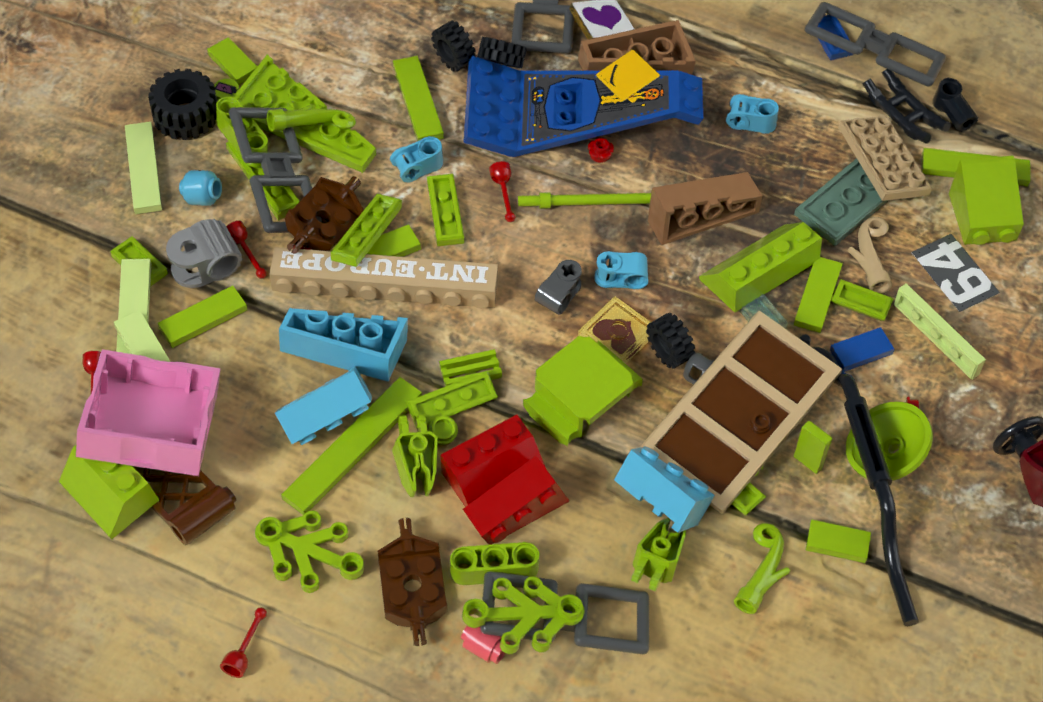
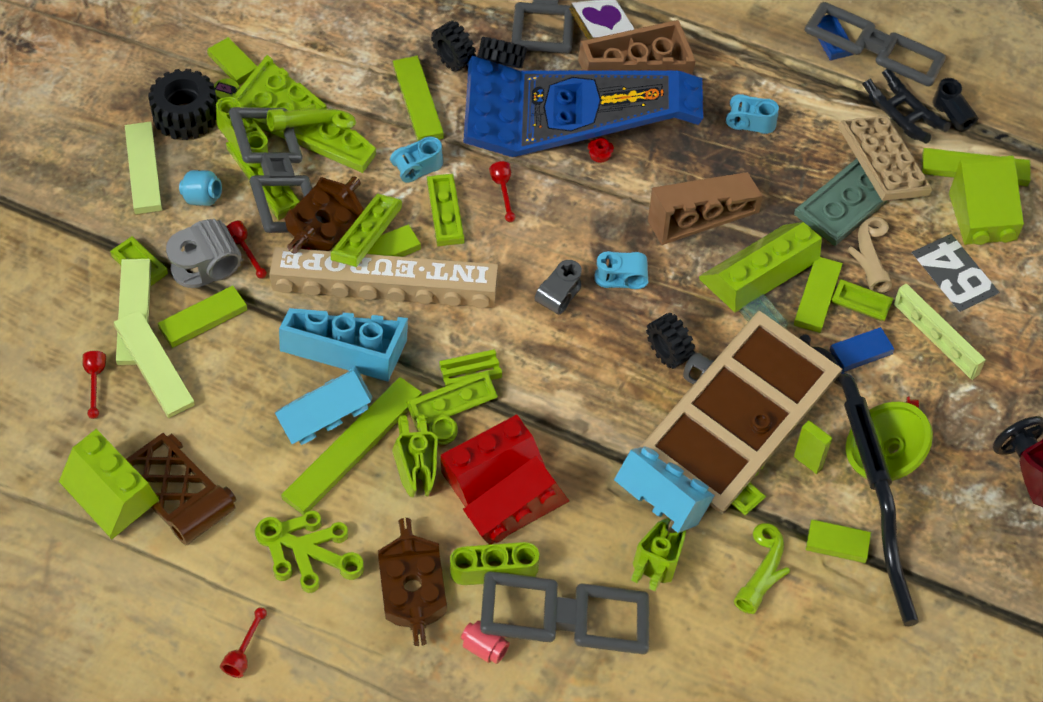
bright pink tile [76,349,220,476] -> none
lime plant [462,576,585,654] -> none
lime bar [518,192,651,209] -> none
lime piece [523,336,643,447] -> none
clear yellow tile [578,296,651,364] -> none
yellow sticker [596,50,660,101] -> none

